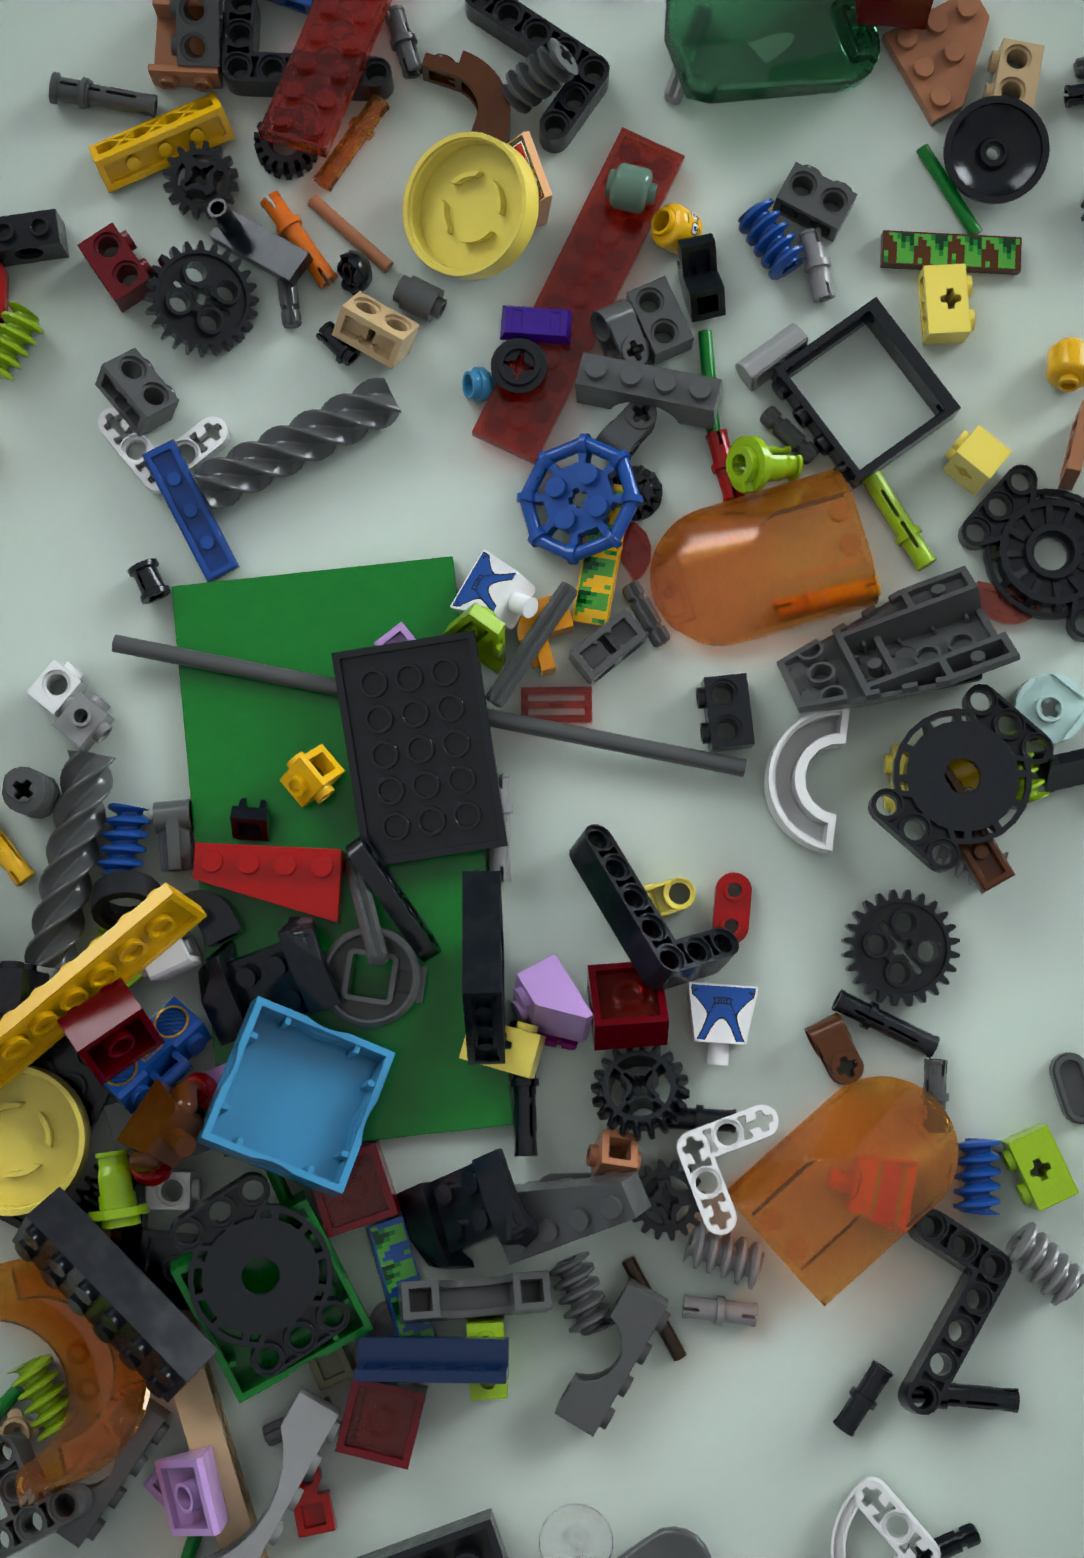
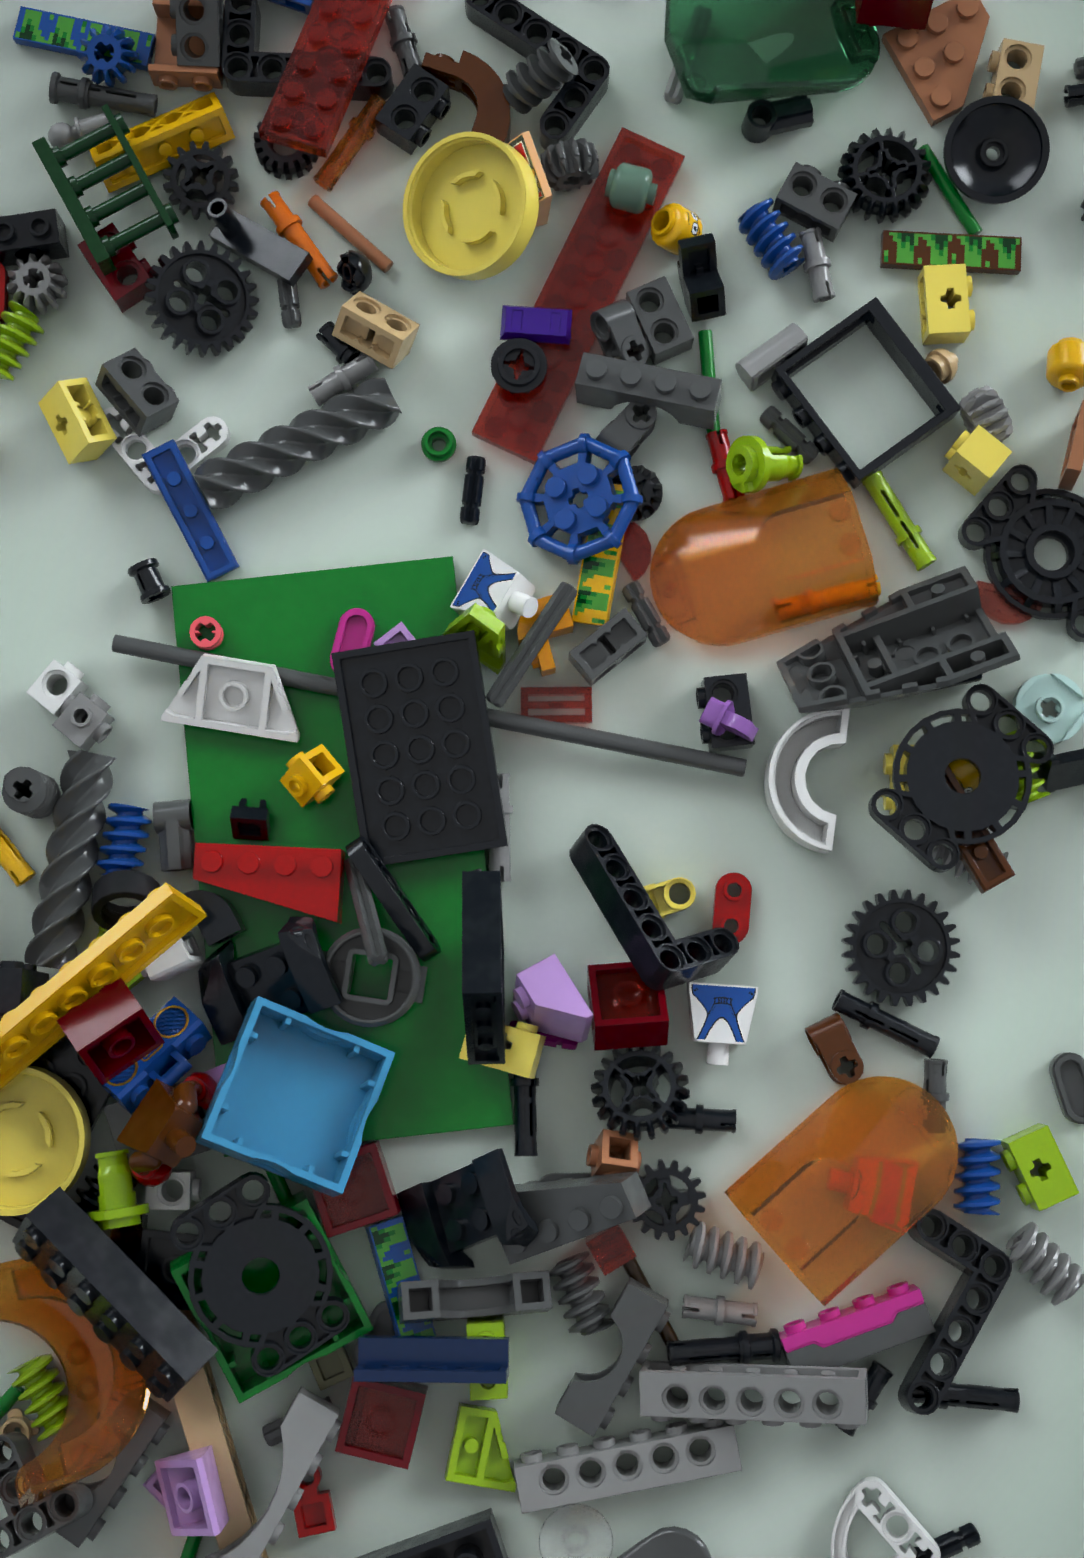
dark grey brick [393,275,447,322] -> none
dark azure plate [462,367,499,402] -> none
white beam [677,1104,779,1235] -> none
none -> light grey gear [6,253,68,315]
none -> tile [13,6,156,71]
none -> dark green fence [32,104,180,276]
none -> light yellow brick [38,377,117,464]
none -> light grey pin [48,113,109,148]
none -> blue gear [78,24,139,87]
none -> white wing [161,654,300,743]
none -> coral bush [189,616,224,651]
none -> light grey pin [308,353,379,407]
none -> dark pink tile [330,608,375,671]
none -> black brick [375,63,451,155]
none -> green plate [421,427,456,462]
none -> lime wing [444,1402,516,1492]
none -> black axle [460,456,486,525]
none -> light grey brick [514,1419,742,1514]
none -> dark grey gear [540,137,599,192]
none -> clear red brick [585,1225,637,1276]
none -> light grey brick [639,1360,869,1430]
none -> black pin [666,1328,781,1366]
none -> medium lavender piece [699,697,759,742]
none -> black piece [741,94,814,143]
none -> piece [779,1281,936,1367]
none -> black gear [837,127,932,224]
none -> tan plate [925,348,958,384]
none -> light grey gear [959,385,1013,443]

